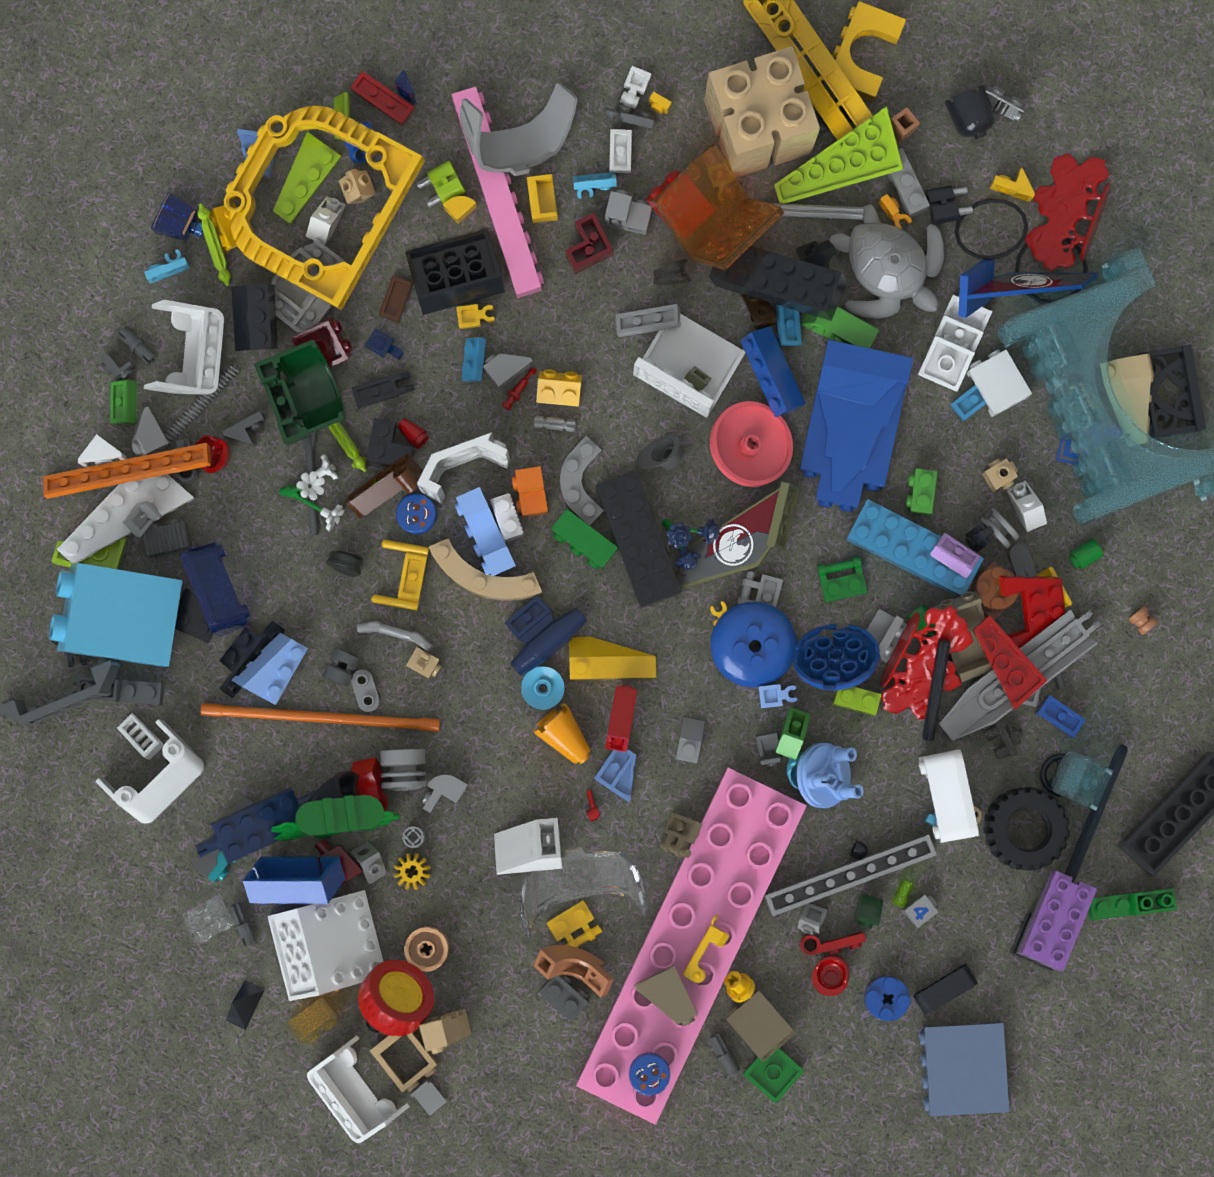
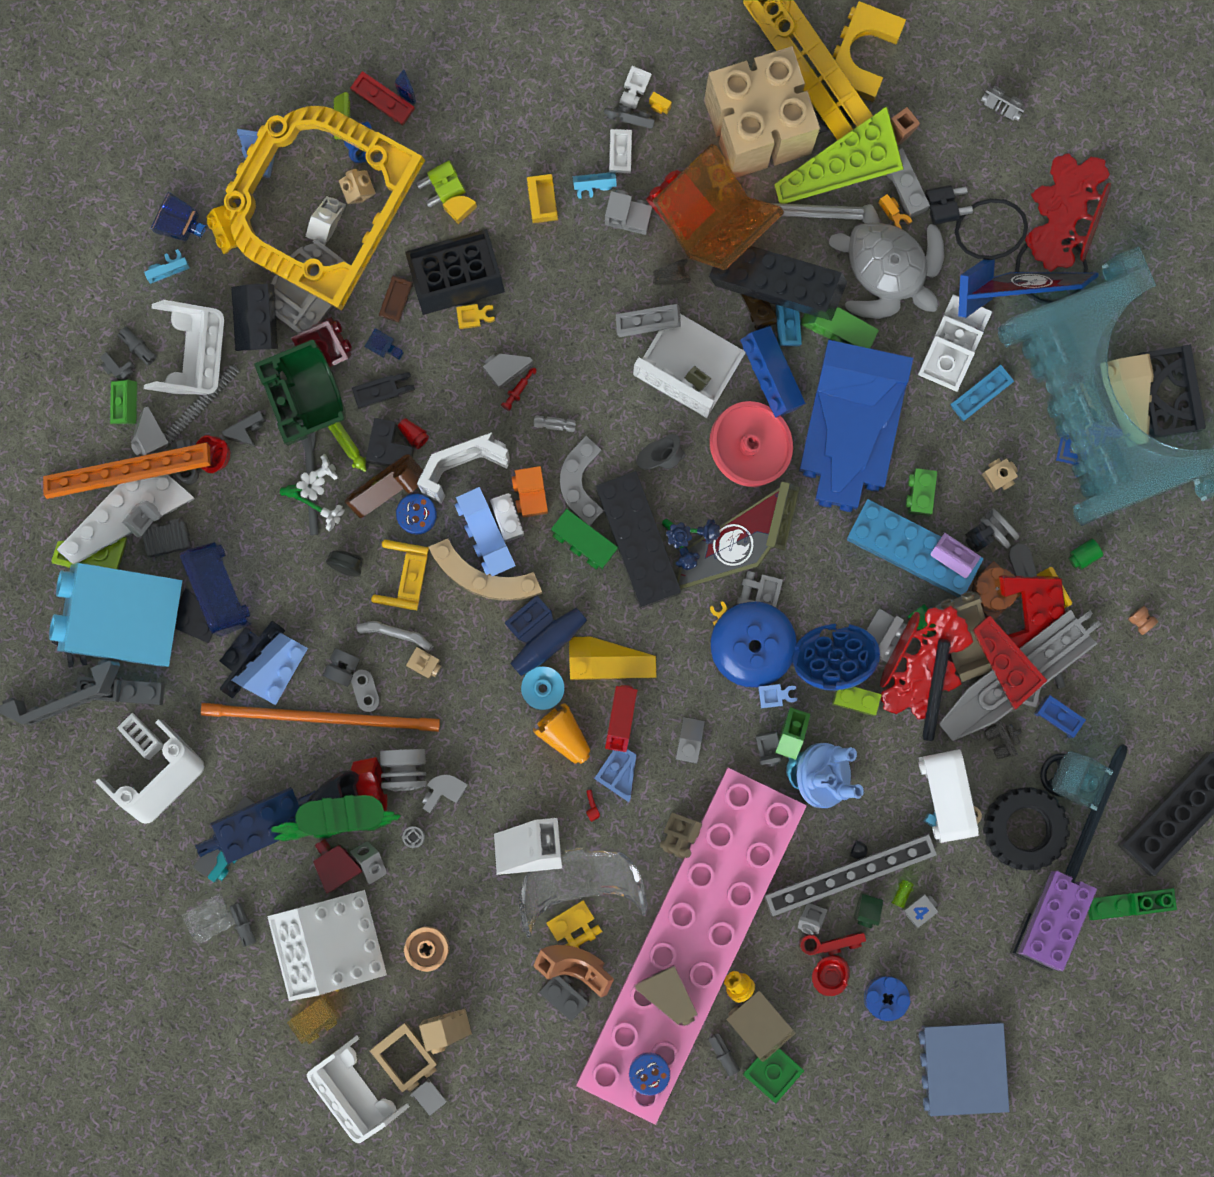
white slope [78,434,128,468] -> none
lime wheel [198,203,231,286] -> none
black slope [226,981,264,1030] -> none
blue piece [243,856,345,905] -> none
lime wing [273,131,342,225] -> none
red wheel [358,960,435,1036] -> none
yellow gear [394,853,431,890] -> none
bright pink brick [452,86,544,298] -> none
light grey piece [460,83,578,176] -> none
dark azure plate [462,337,486,382] -> none
yellow bracket [536,369,582,407] -> none
dark red brick [565,213,613,274] -> none
yellow piece [682,914,729,983] -> none
black brick [796,240,836,269] -> none
green plate [817,556,867,603] -> none
black beam [913,964,978,1015] -> none
black cylinder [944,85,995,140] -> none
white panel [966,349,1032,417] -> none
yellow slope [989,167,1035,202] -> none
white slope [1006,481,1047,532] -> none

